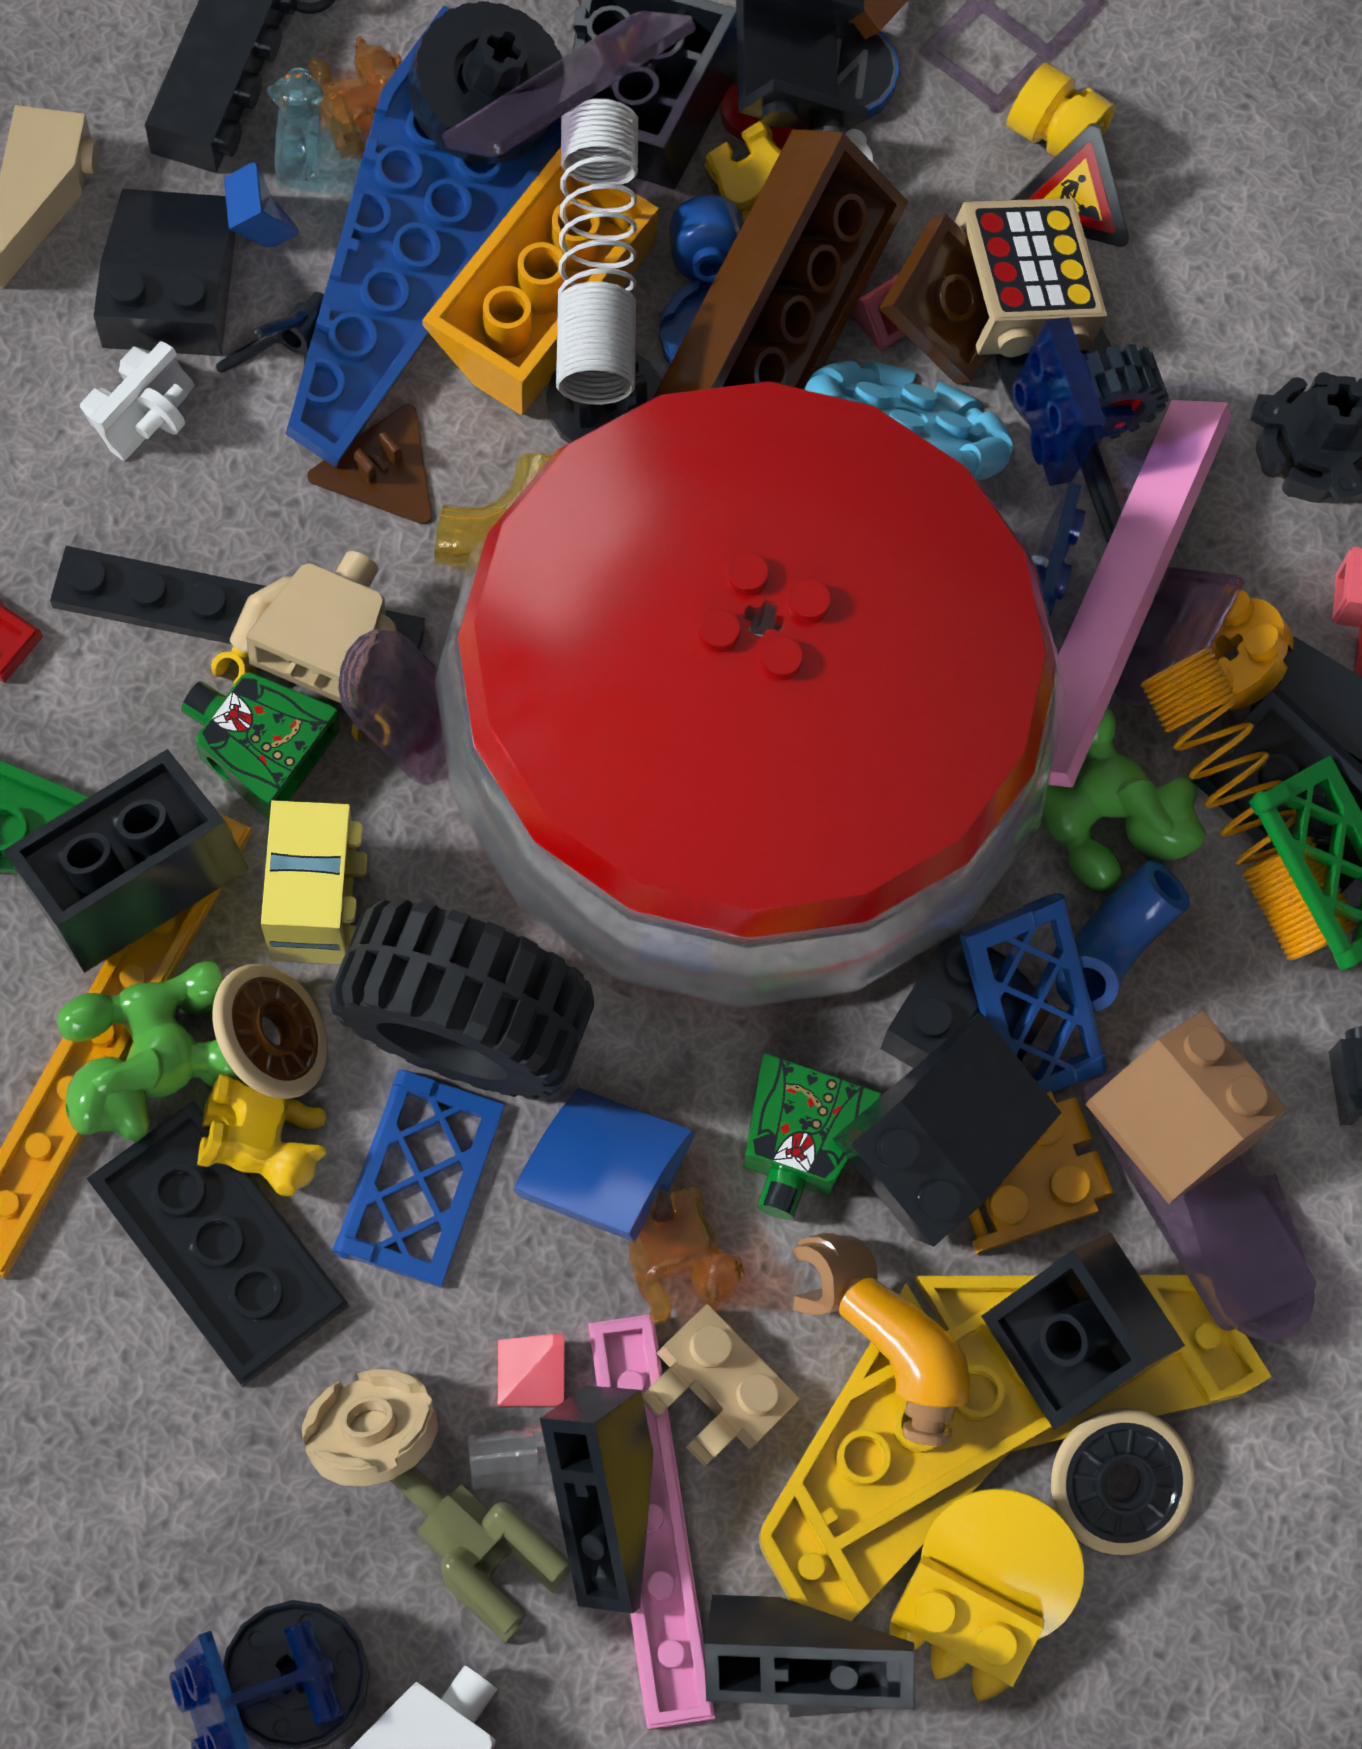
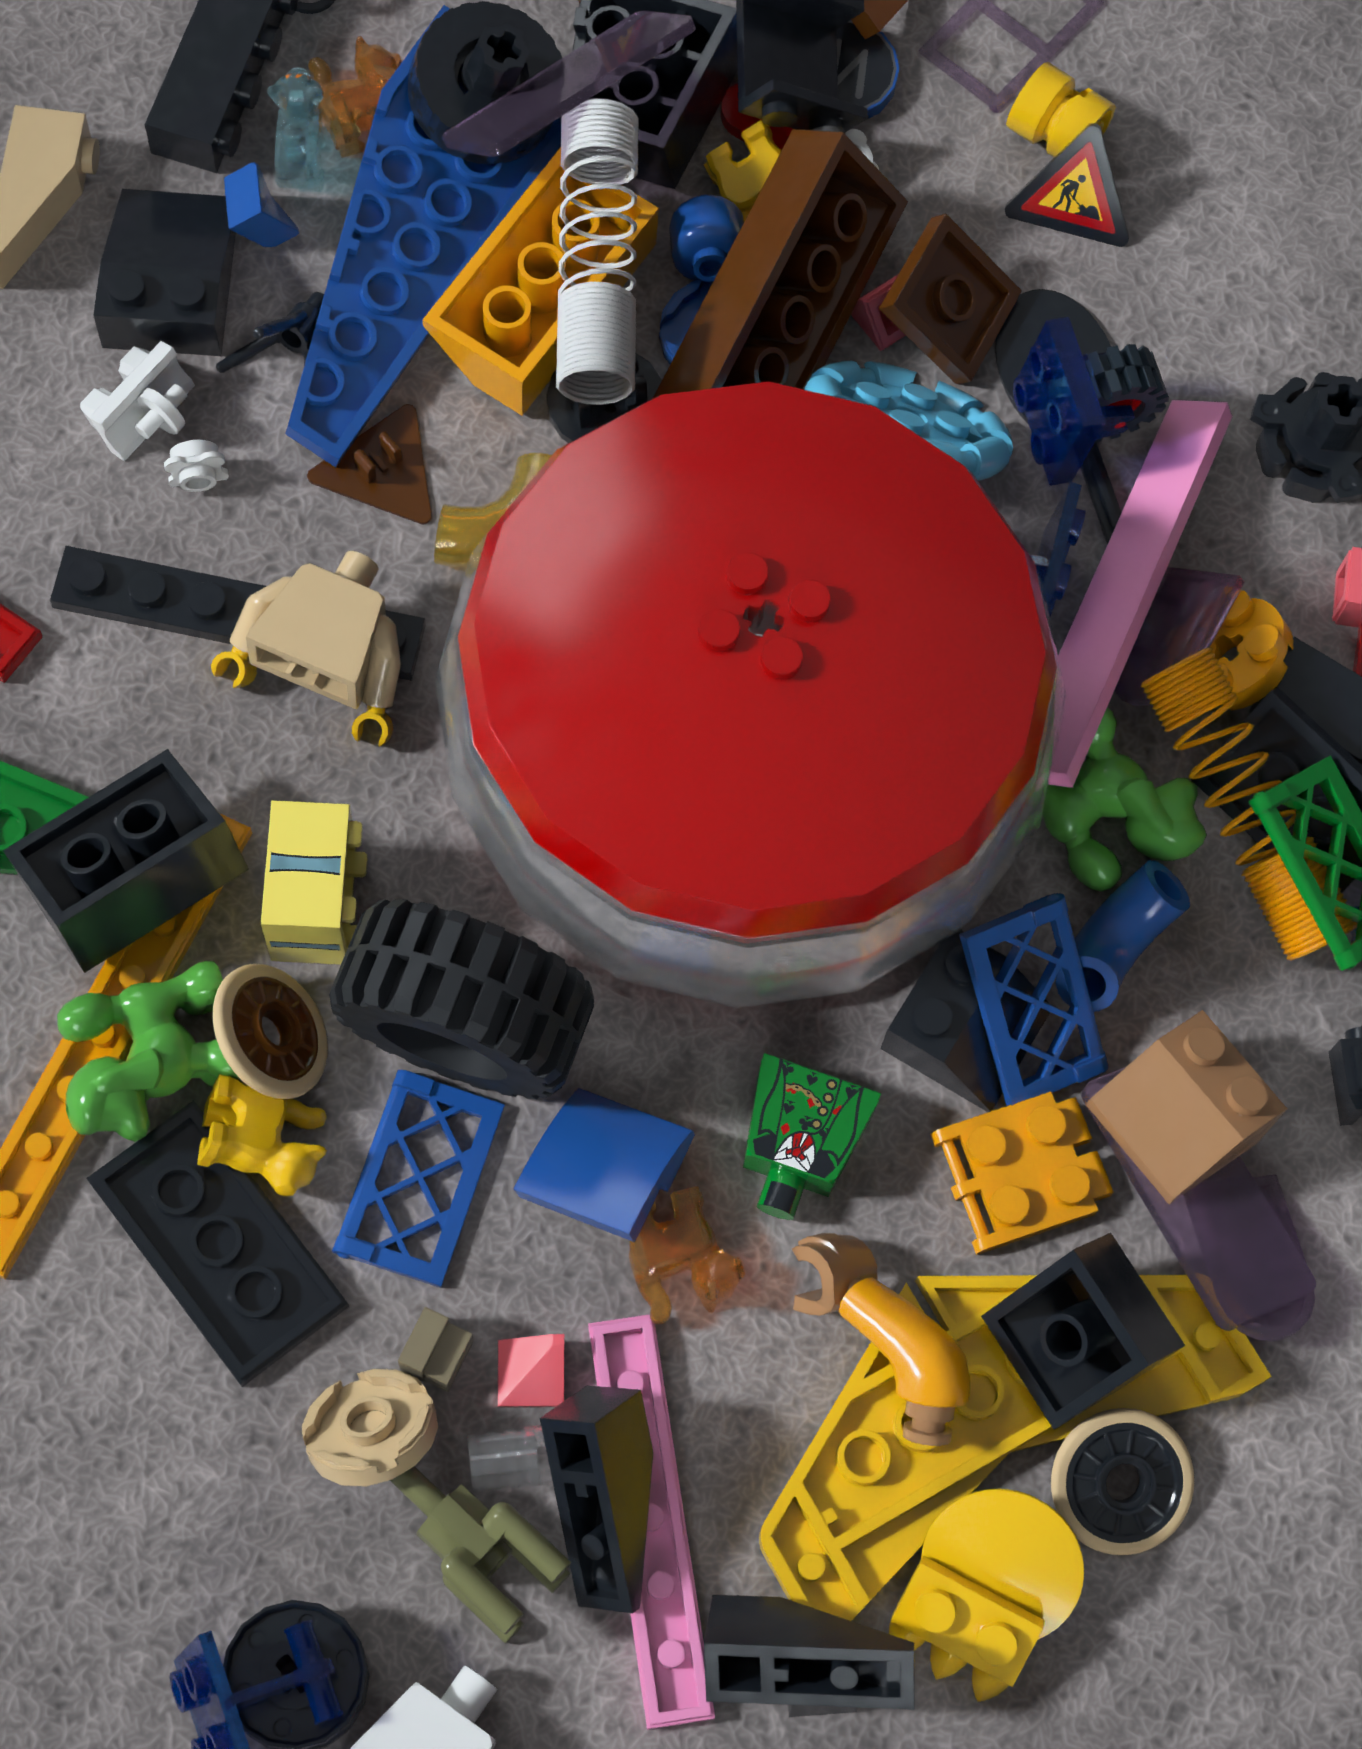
green torso [181,673,341,821] -> none
window [338,629,468,785] -> none
tan plate [642,1304,800,1467] -> none
black slope [832,1013,1062,1247] -> none
panel [955,198,1107,357] -> none
none -> white plate [164,440,229,492]
none -> dark tan piece [398,1307,473,1392]

